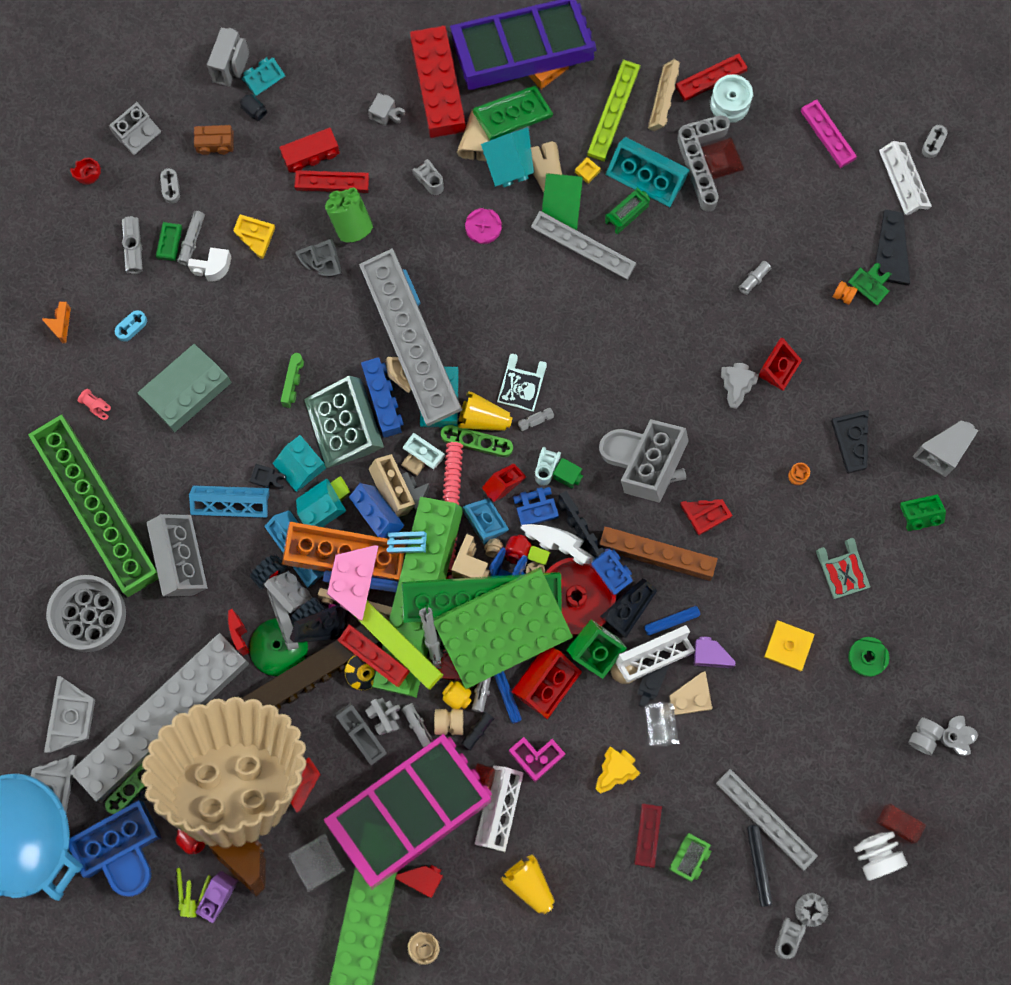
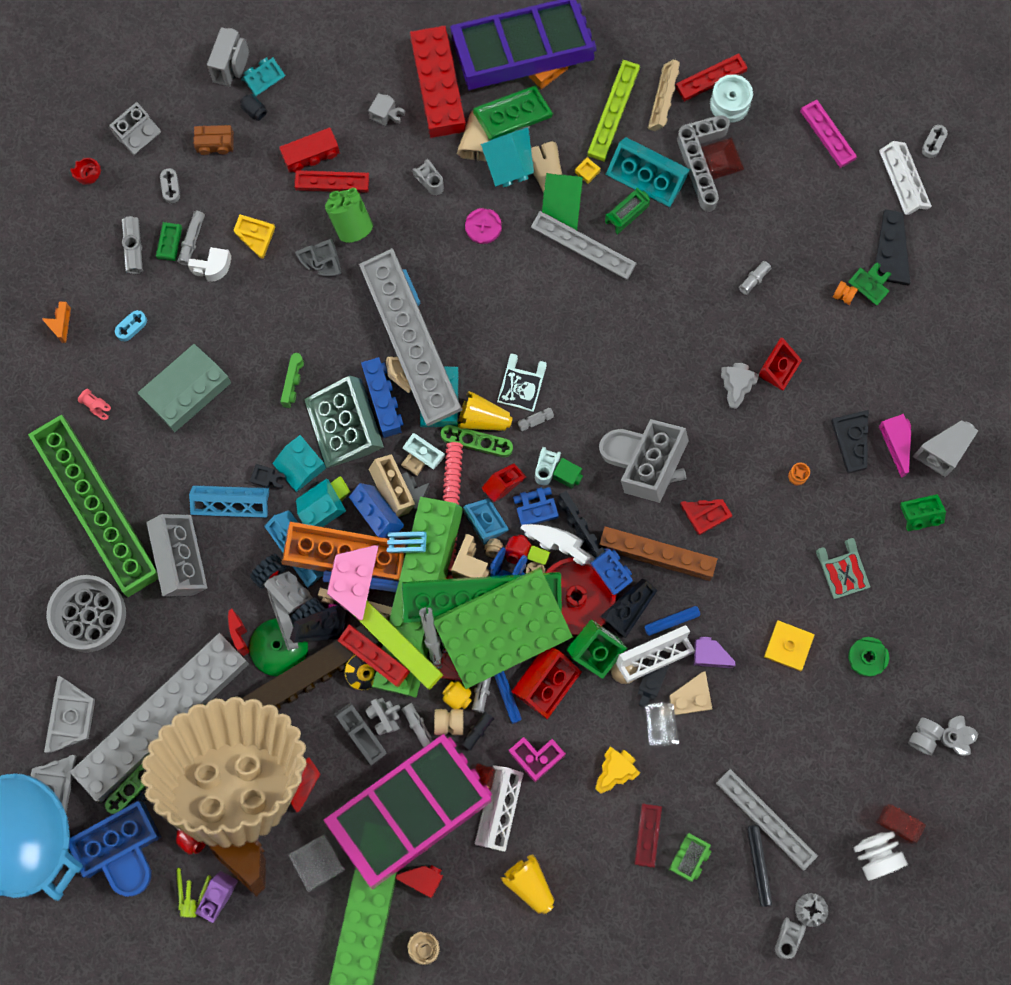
none -> dark pink slope [879,414,911,478]

